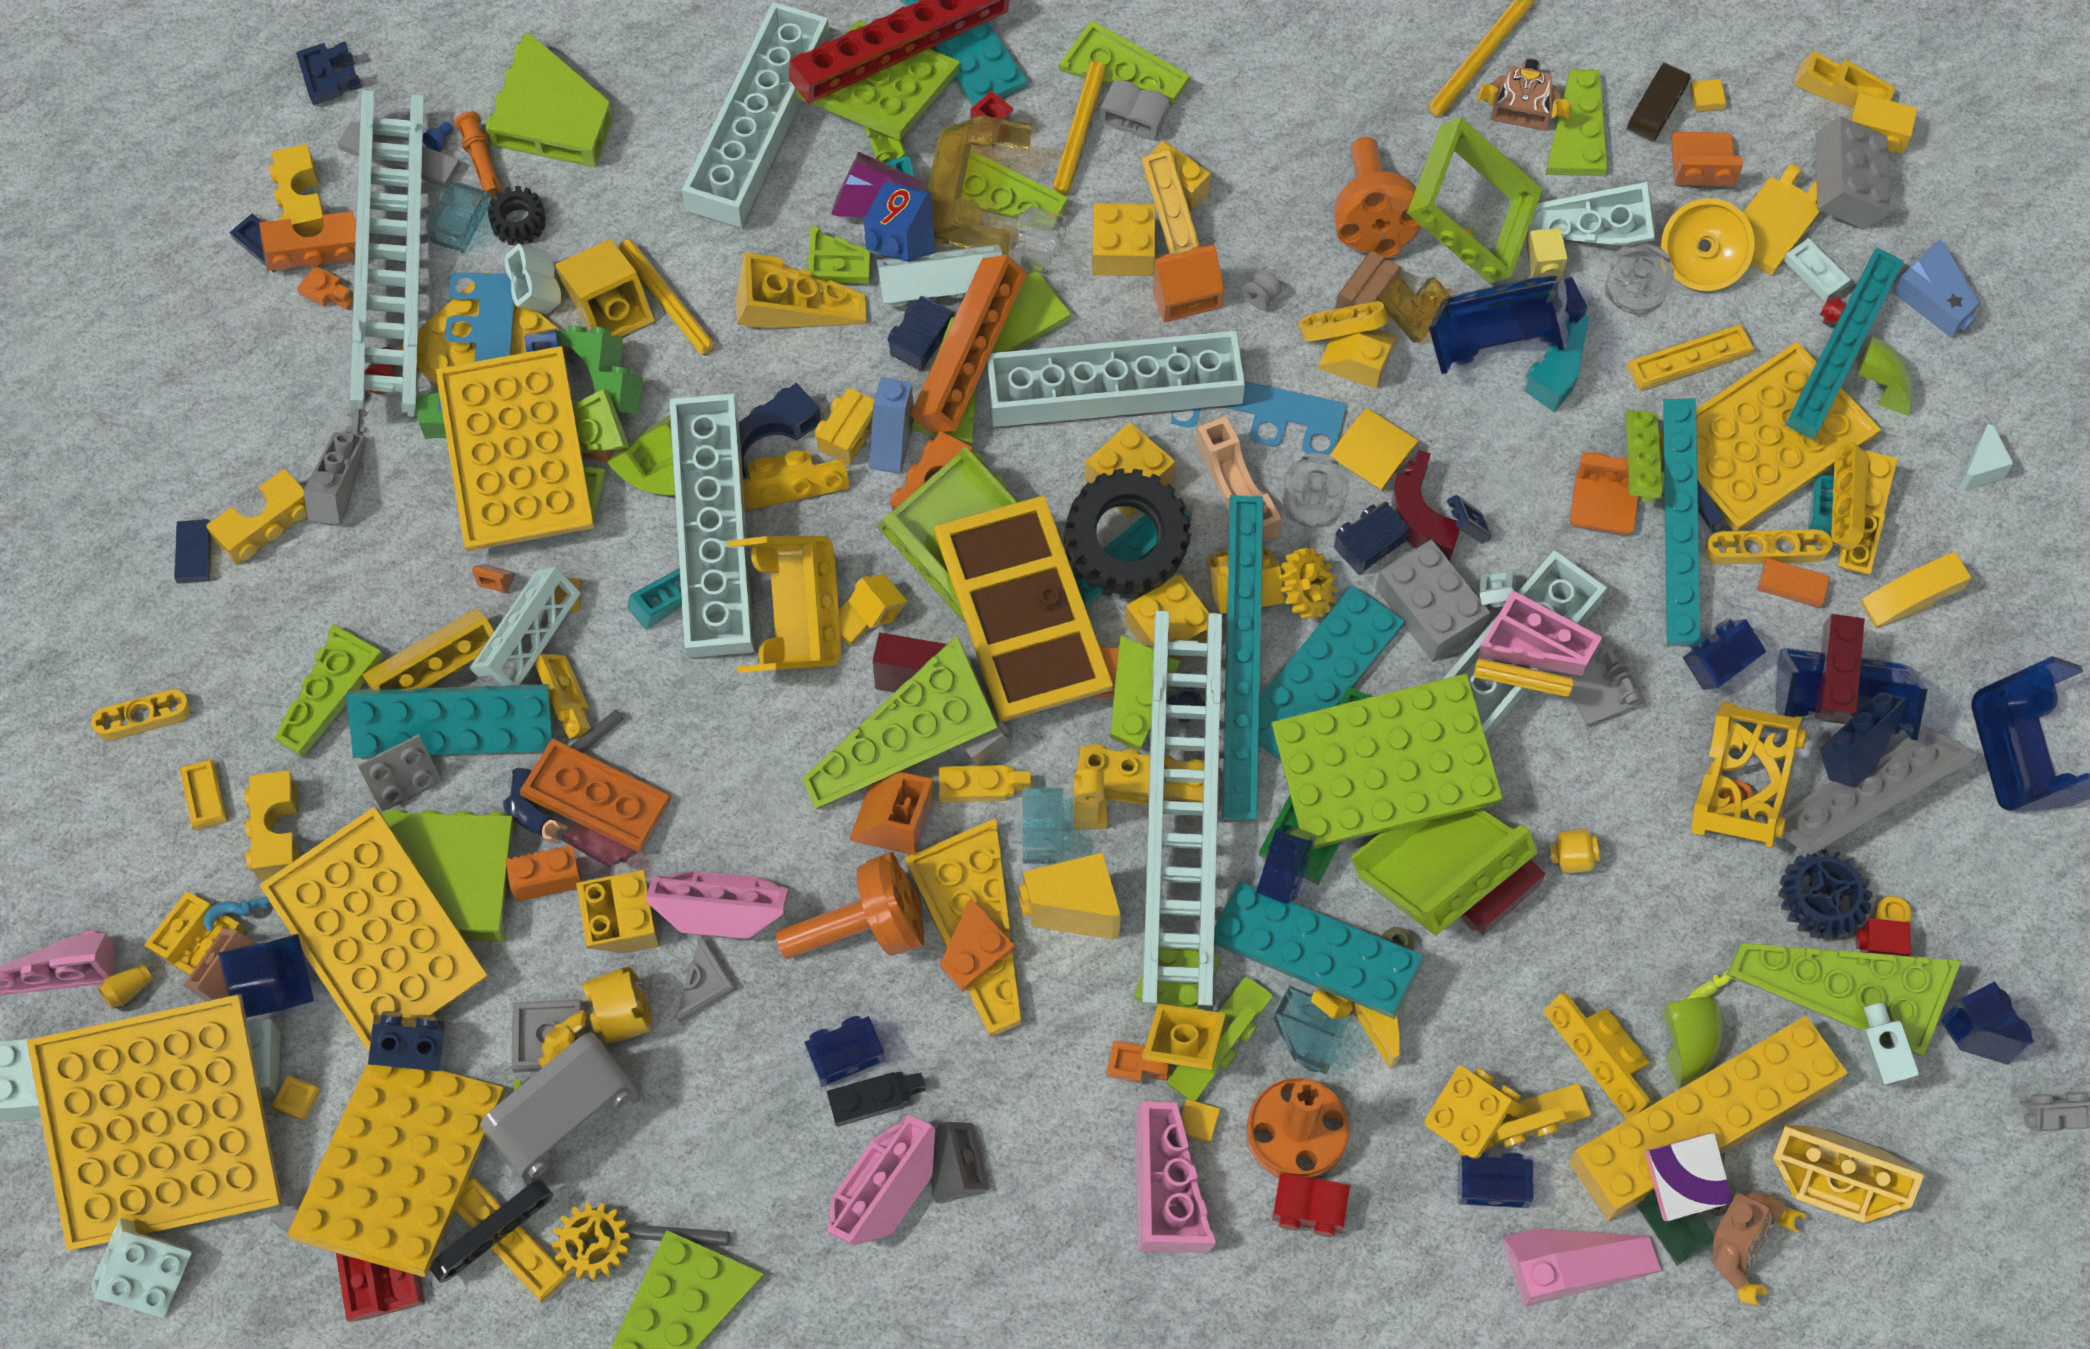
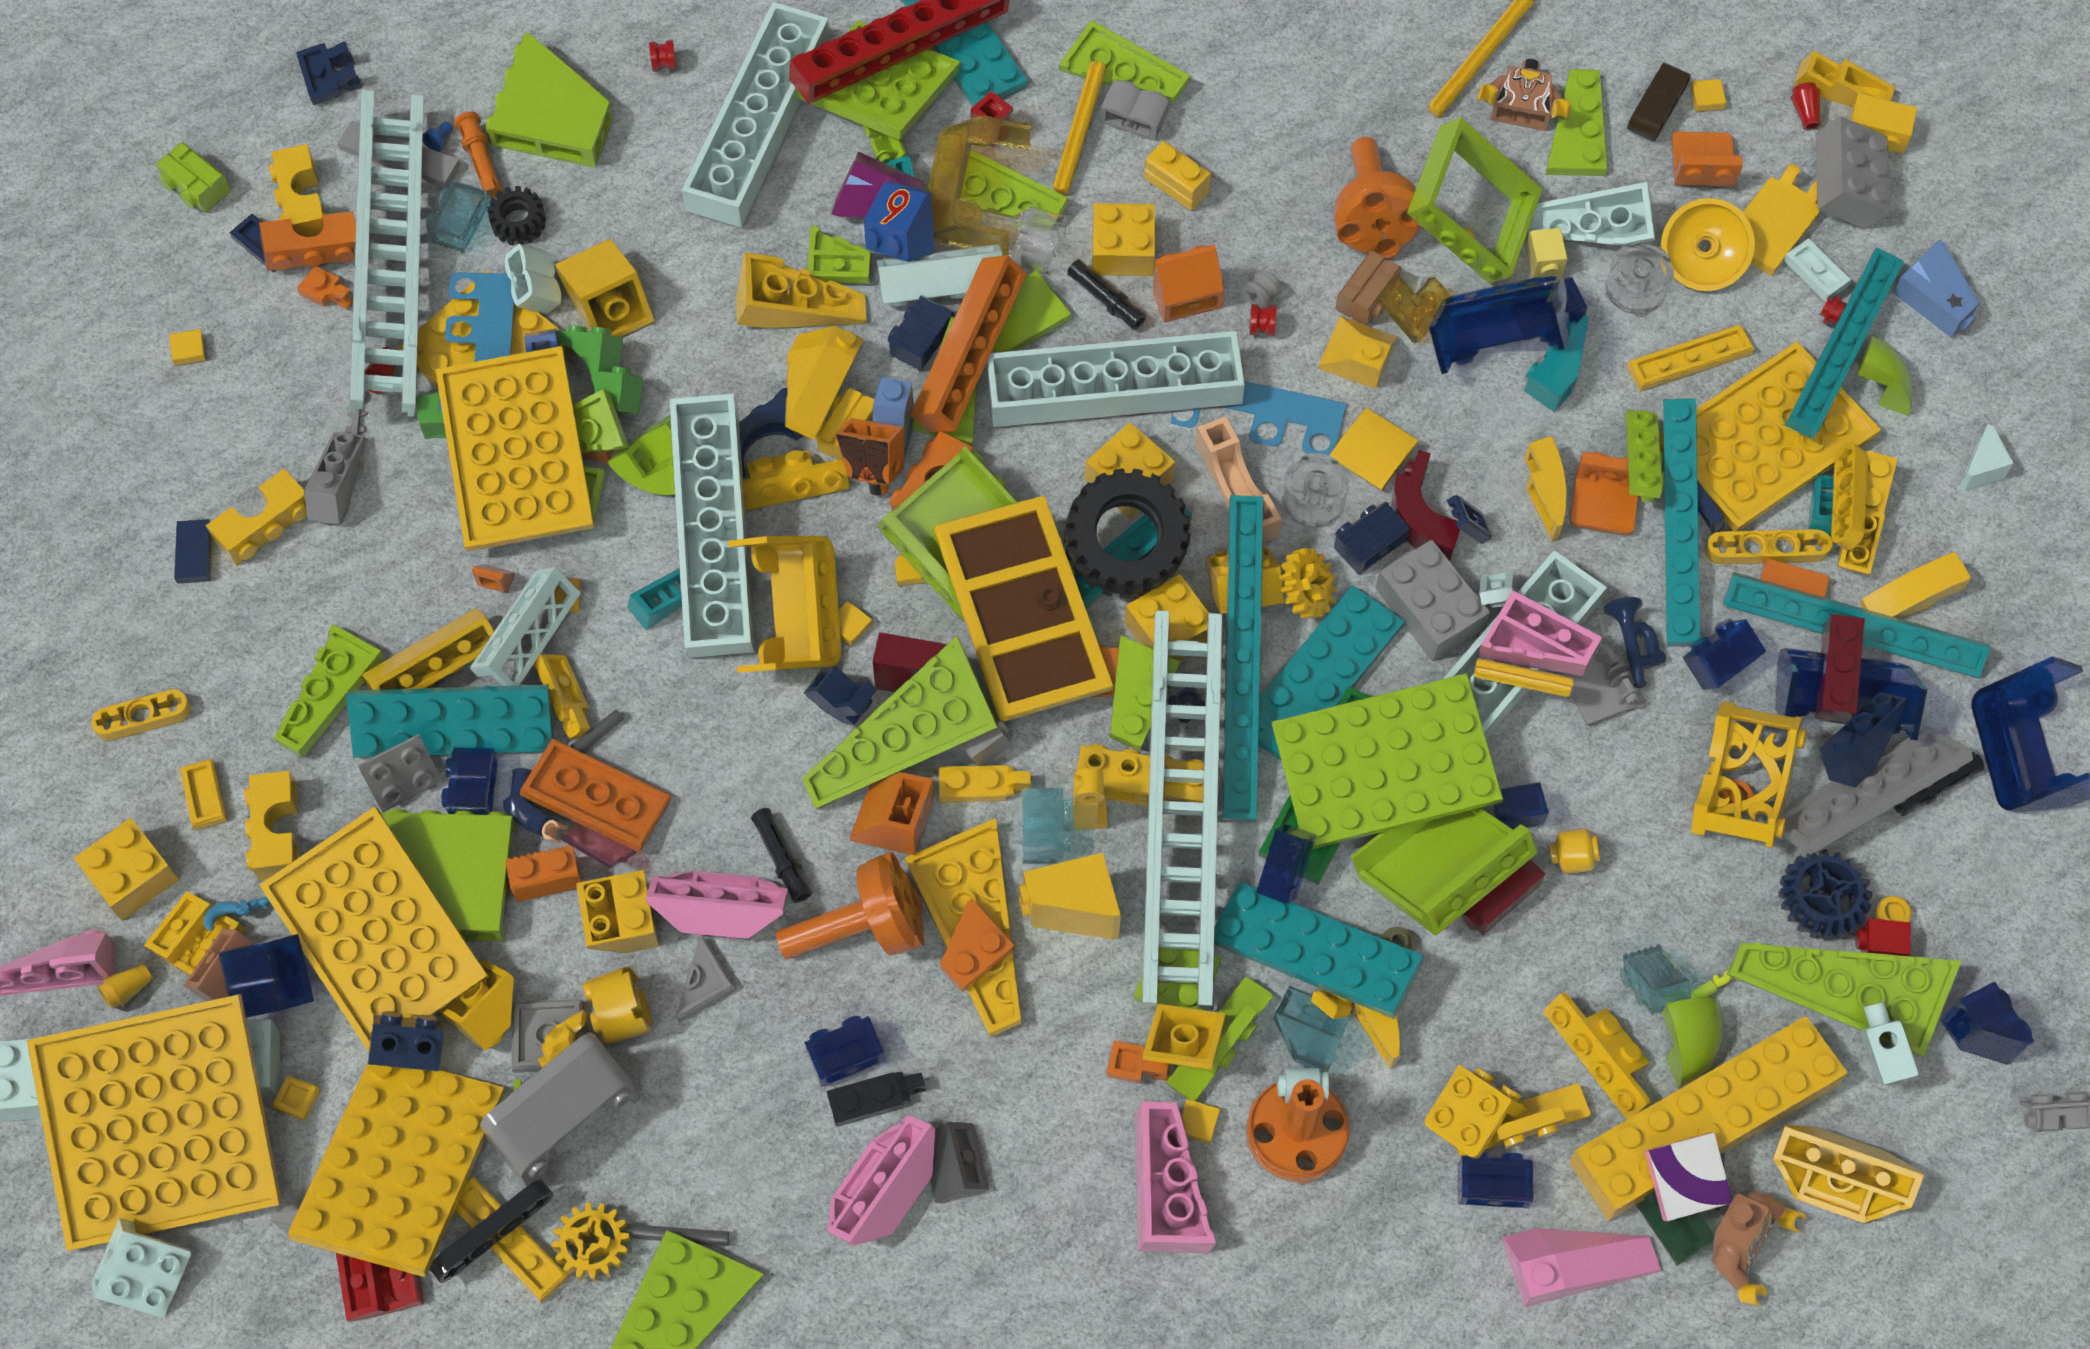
yellow axle [618,239,714,355] -> none
yellow brick [848,574,907,629] -> none
yellow tile [1141,148,1199,254] -> none
red brick [1272,1173,1350,1237] -> none
yellow beam [1298,301,1389,341] -> none
none -> yellow brick [74,817,179,921]
none -> lime brick [156,142,231,213]
none -> yellow tile [169,329,206,366]
none -> yellow slope [438,959,514,1051]
none -> clear blue brick [441,747,498,815]
none -> red wheel [649,39,677,72]
none -> black pin [751,808,813,903]
none -> yellow wedge [785,326,864,440]
none -> dark blue brick [804,666,877,725]
none -> torso [835,418,905,495]
none -> yellow tile [895,554,927,586]
none -> black pin [1067,259,1146,330]
none -> red wheel [1249,304,1276,336]
none -> light aqua brick [1277,1068,1329,1104]
none -> clear blue brick [1493,782,1549,830]
none -> yellow slope [1524,436,1566,541]
none -> dark blue piece [1604,597,1666,688]
none -> clear light blue brick [1620,944,1691,1015]
none -> teal plate [1723,572,1990,678]
none -> red cone [1790,82,1821,130]
none -> black pin [1894,752,1985,816]

